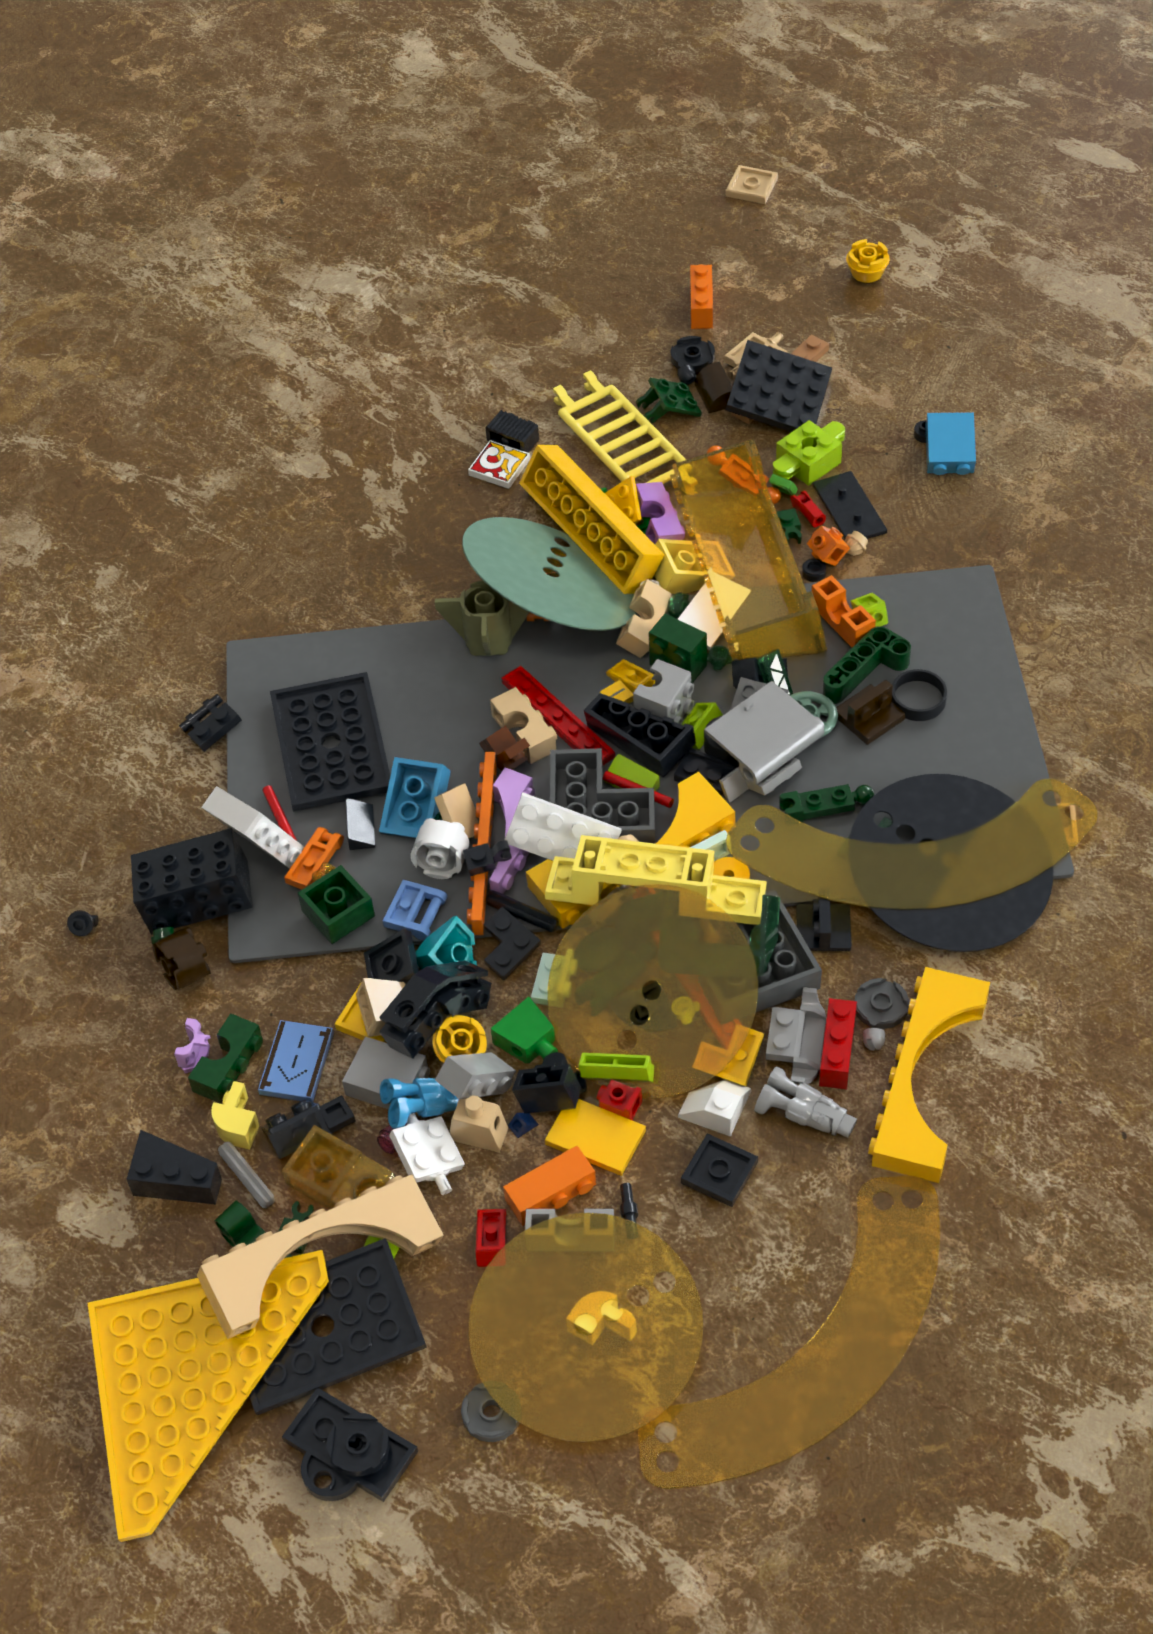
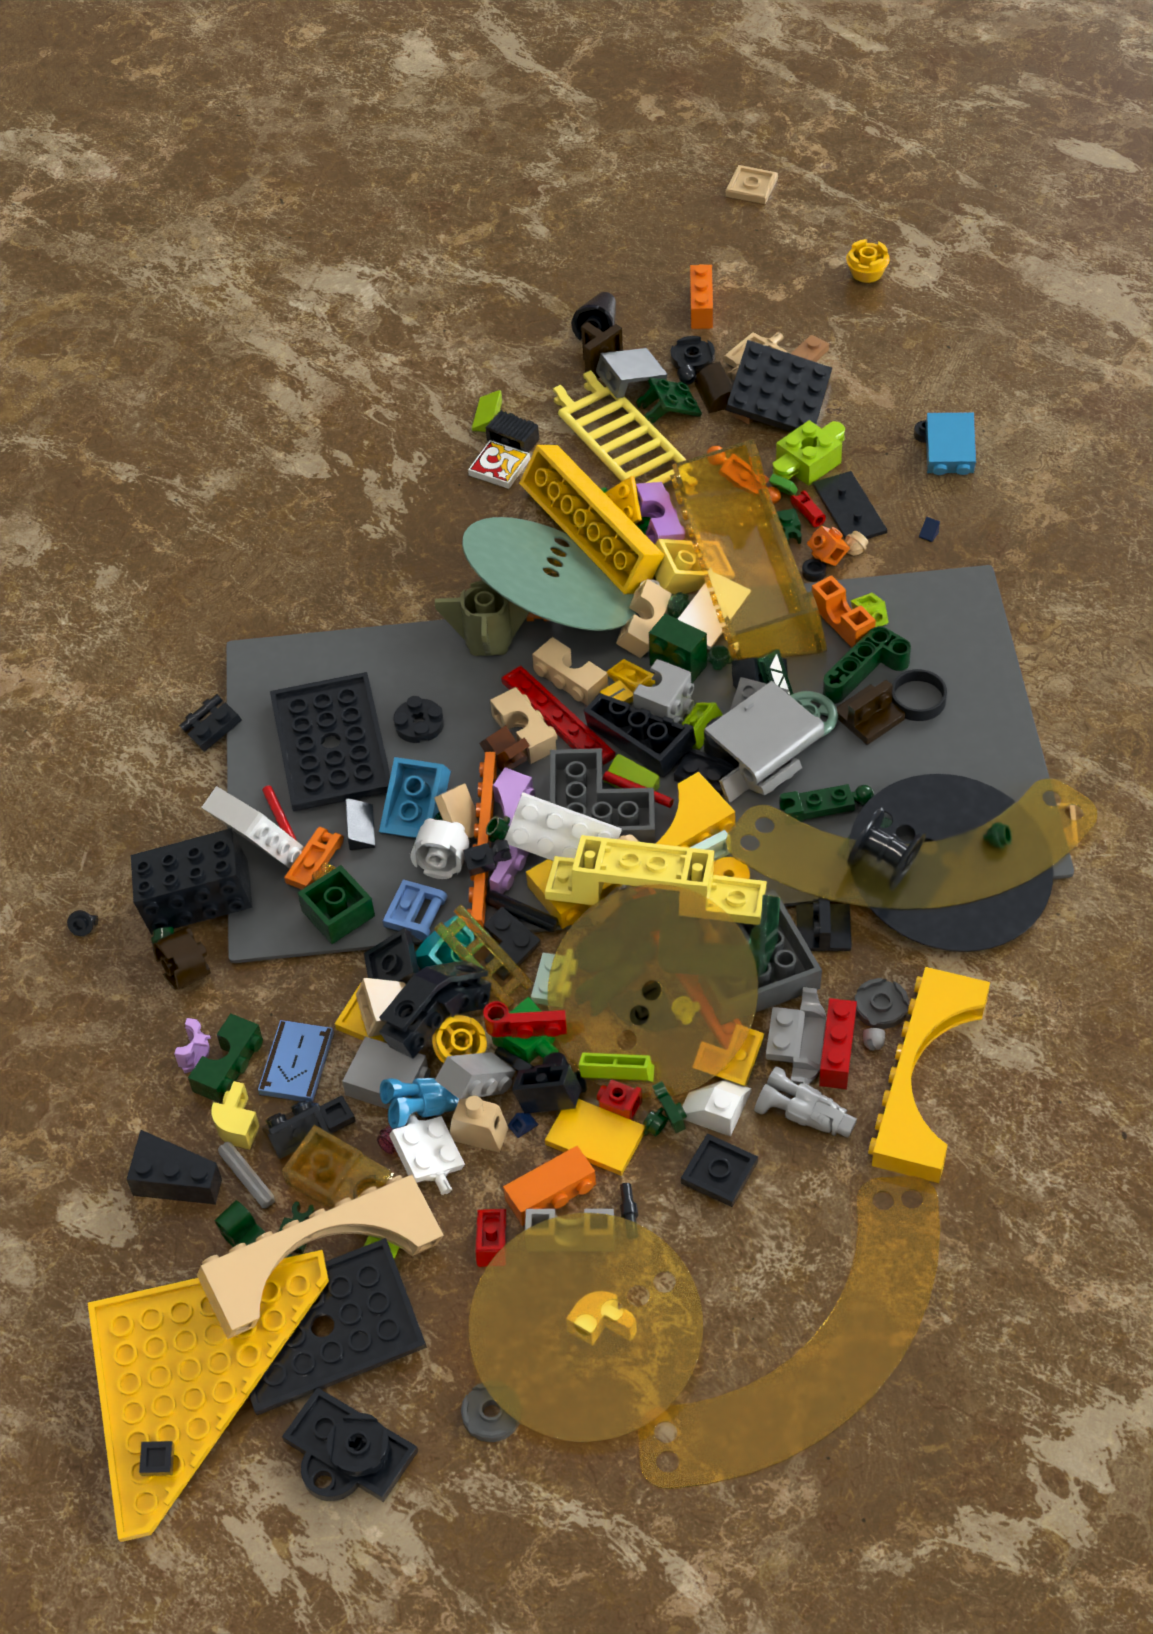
none -> black plate [139,1441,174,1476]
none -> black plate [393,696,444,743]
none -> clear yellow bar [434,904,534,1008]
none -> lime slope [472,390,502,432]
none -> red plate [483,1001,567,1039]
none -> dark green plate [486,816,510,843]
none -> black bar [494,1046,535,1071]
none -> tan arch [532,637,608,706]
none -> black cone [571,292,616,341]
none -> dark brown bracket [581,322,623,379]
none -> panel [596,348,668,398]
none -> dark green plate [643,1107,669,1137]
none -> dark green plate [652,1081,687,1134]
none -> black piece [847,807,926,891]
none -> dark blue piece [919,516,940,542]
none -> dark green plate [983,822,1012,849]

